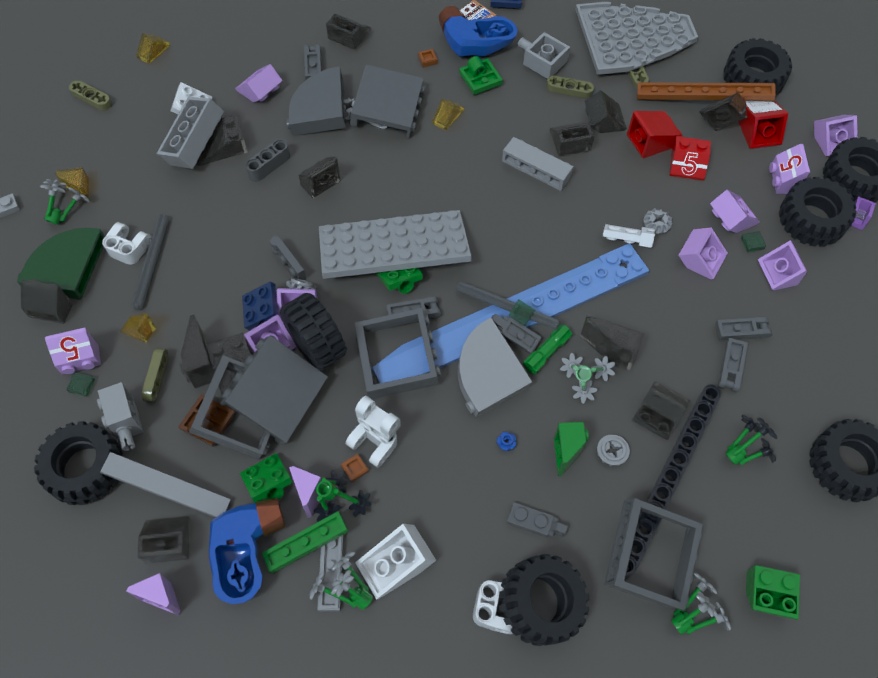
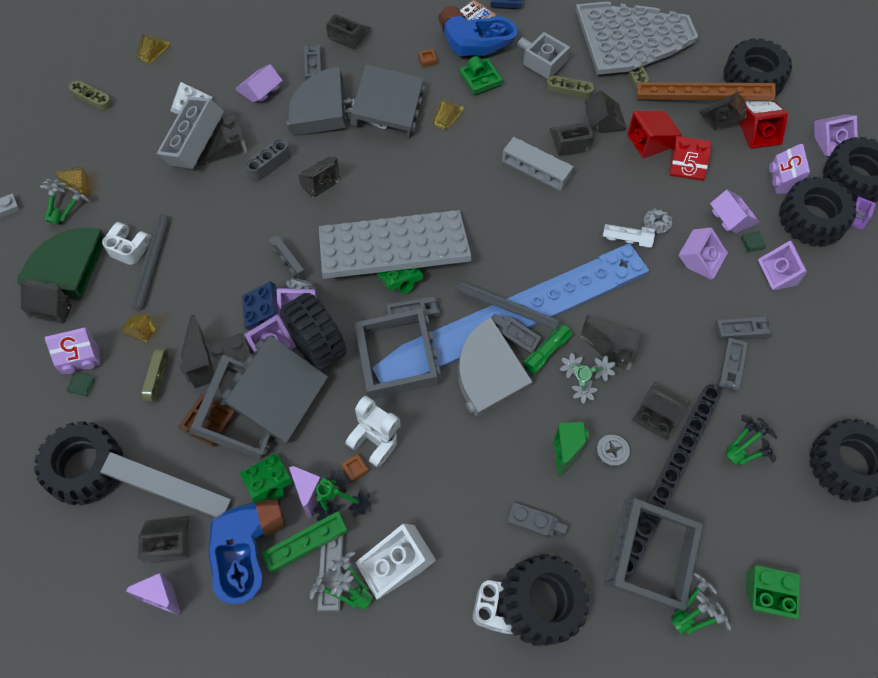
light grey brick [97,382,144,451] -> none
blue plate [497,432,516,451] -> none
clear green tile [509,299,536,326] -> none

